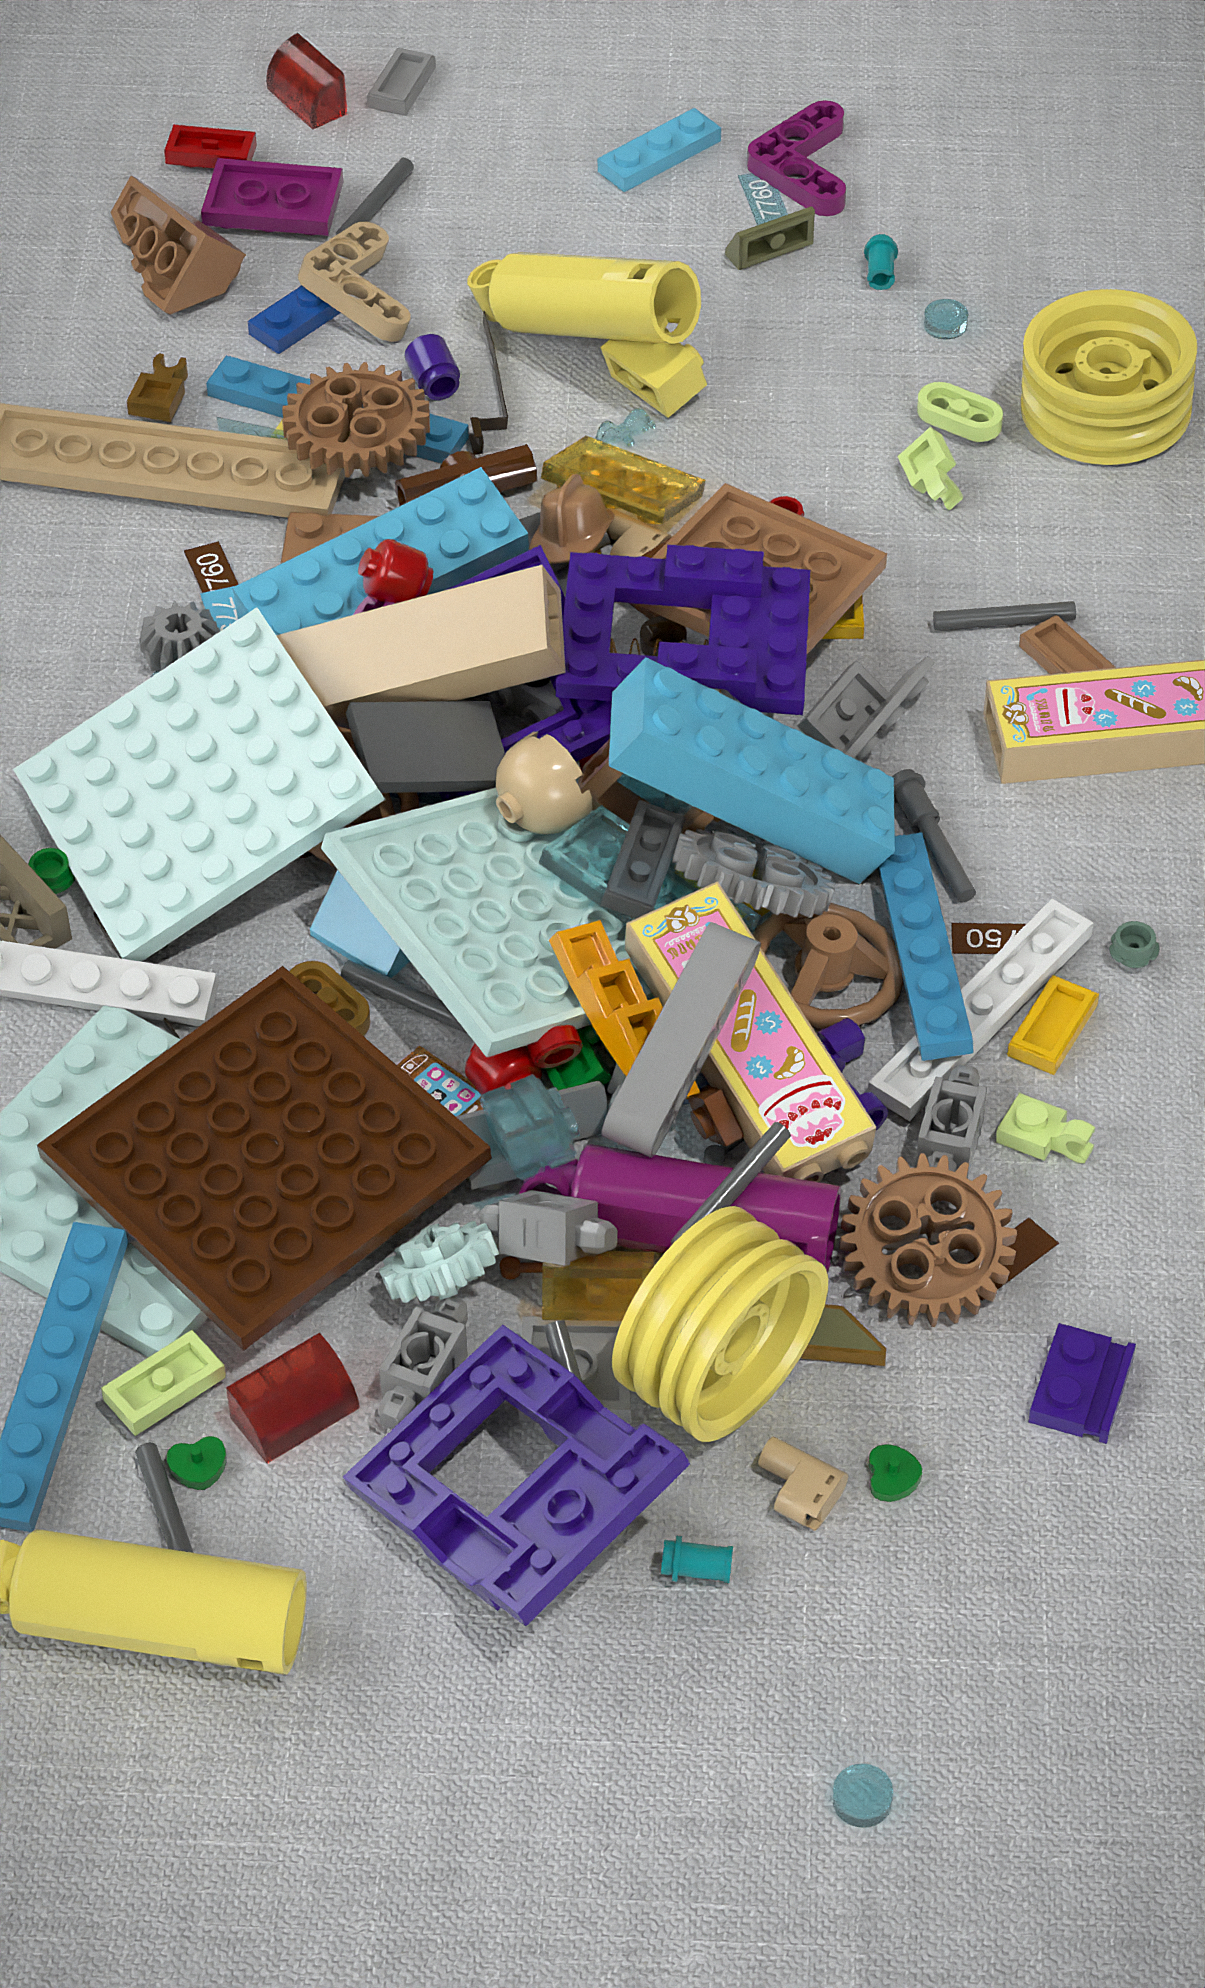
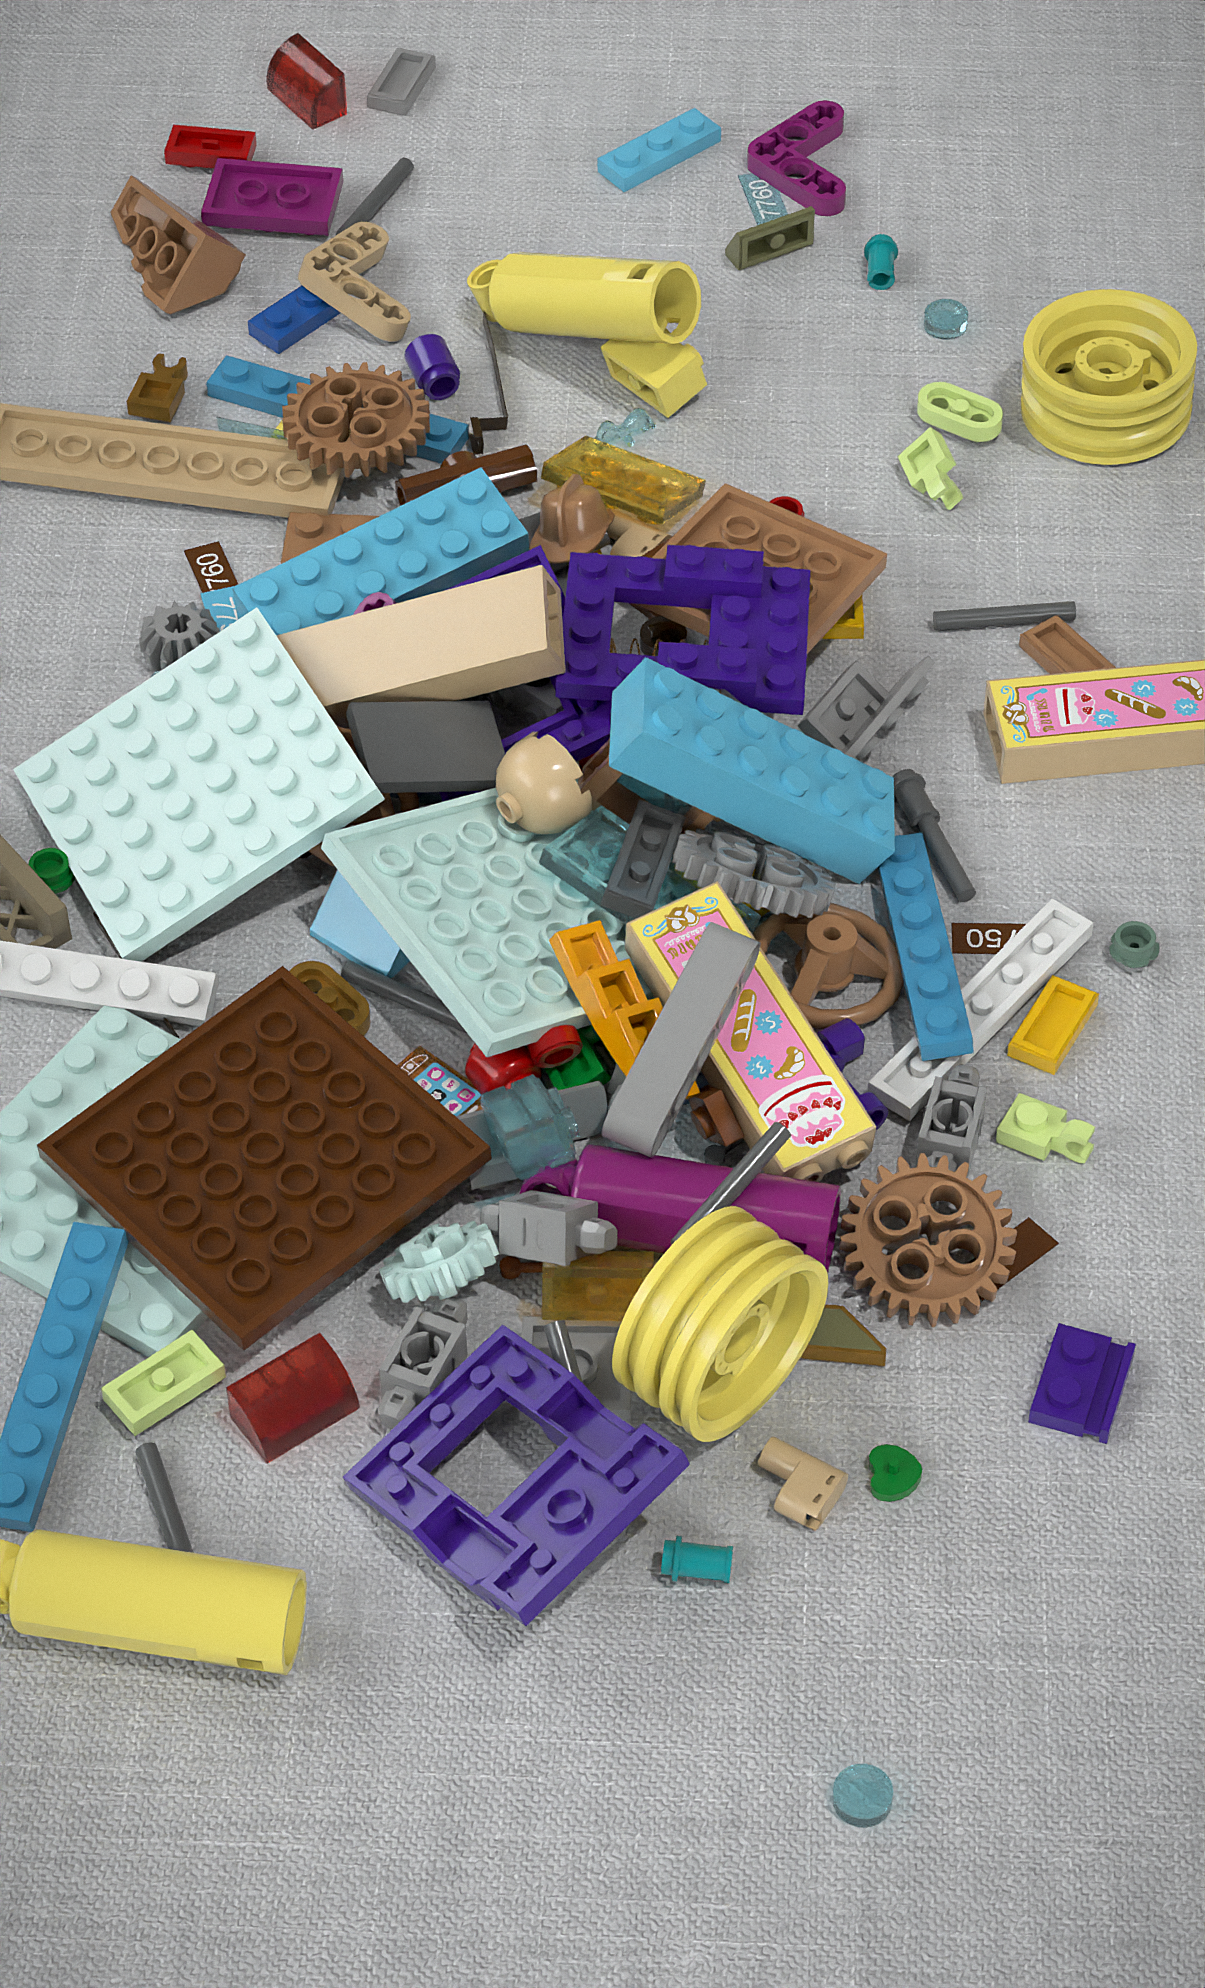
green piece [167,1436,227,1490] -> none
red head [358,539,434,604] -> none

